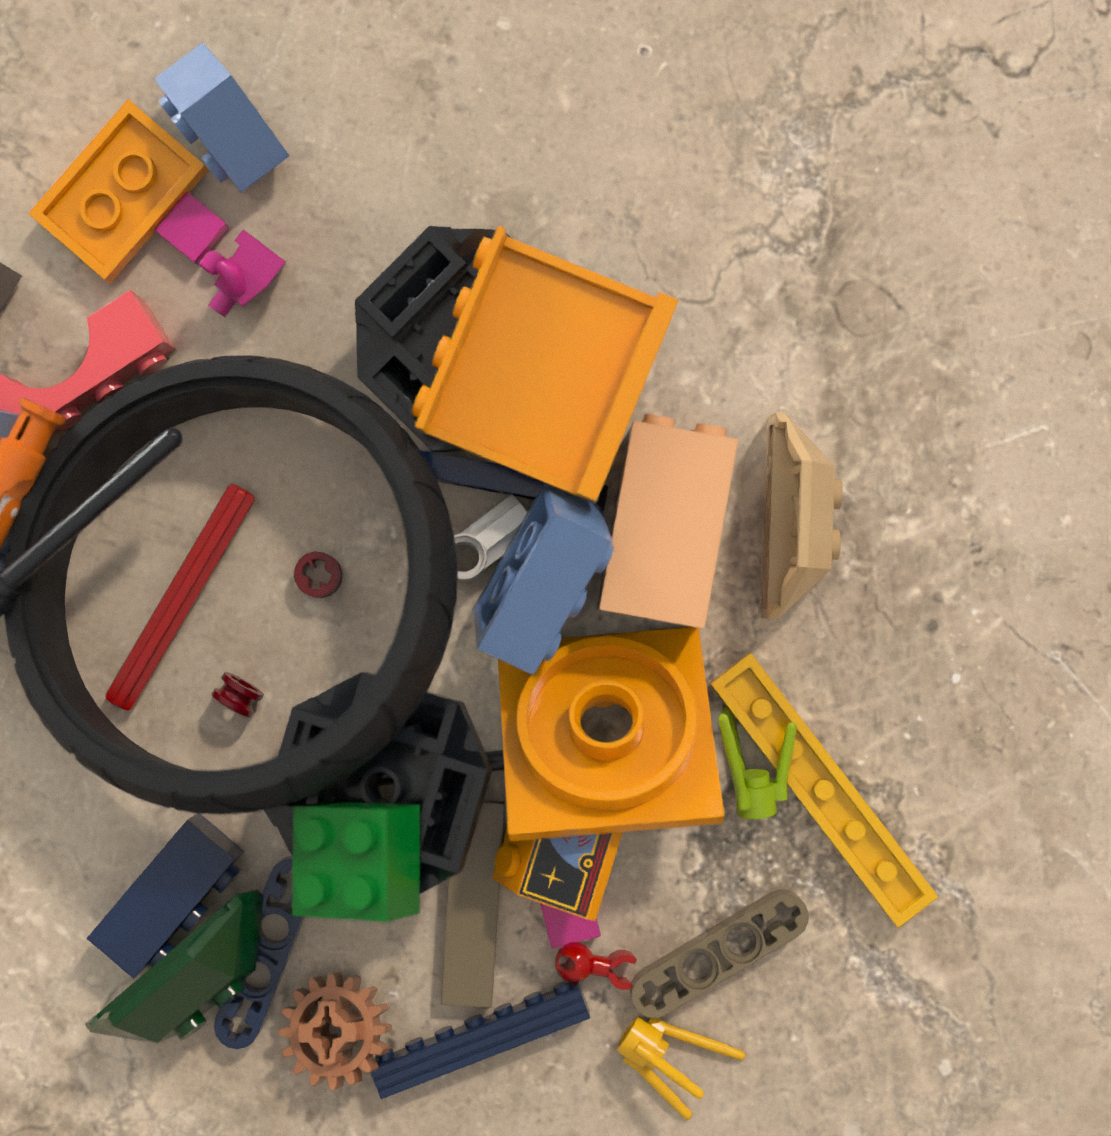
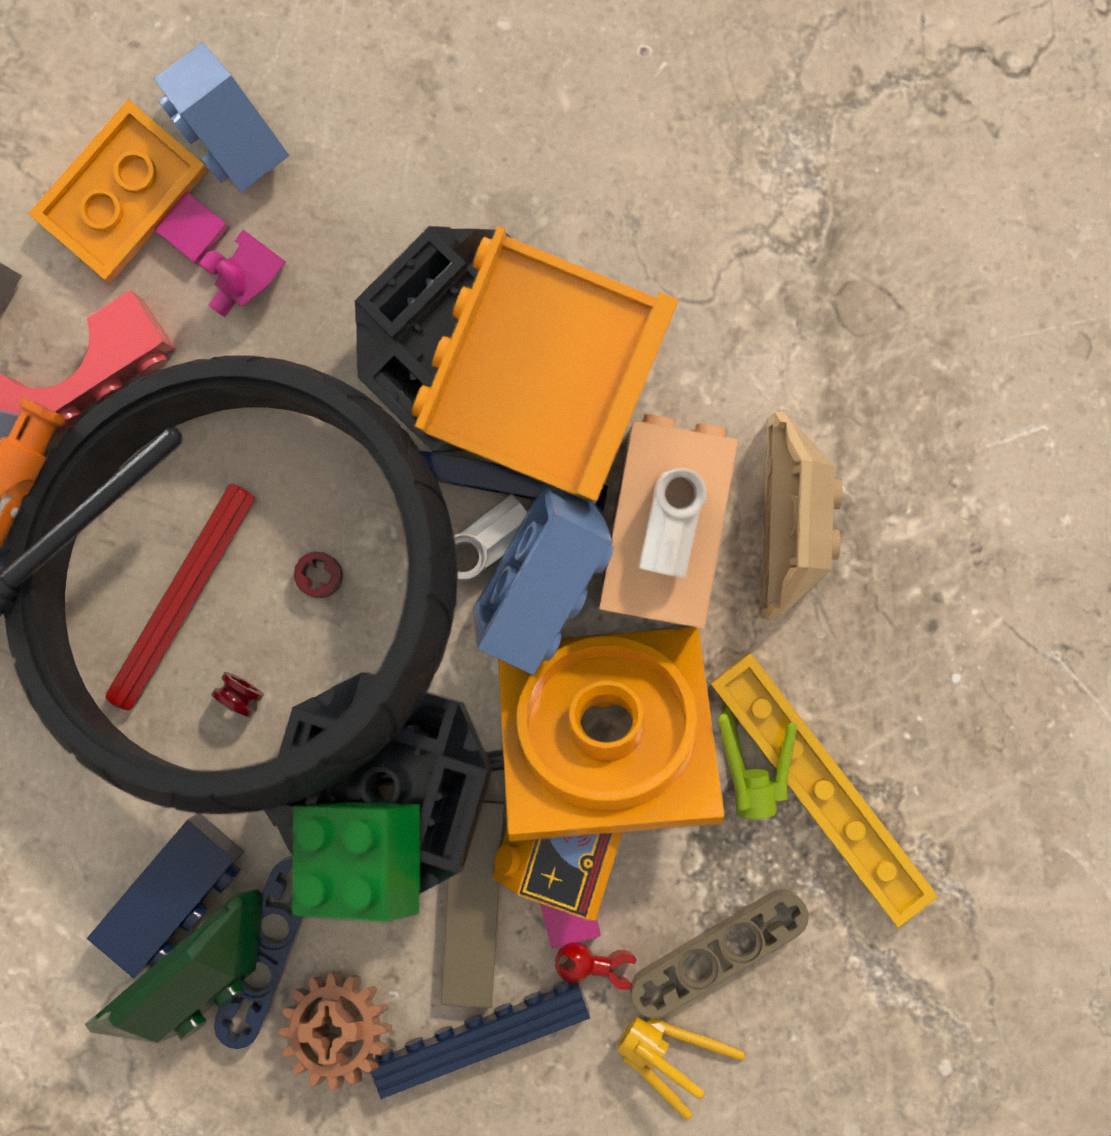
none -> white piece [638,469,706,578]

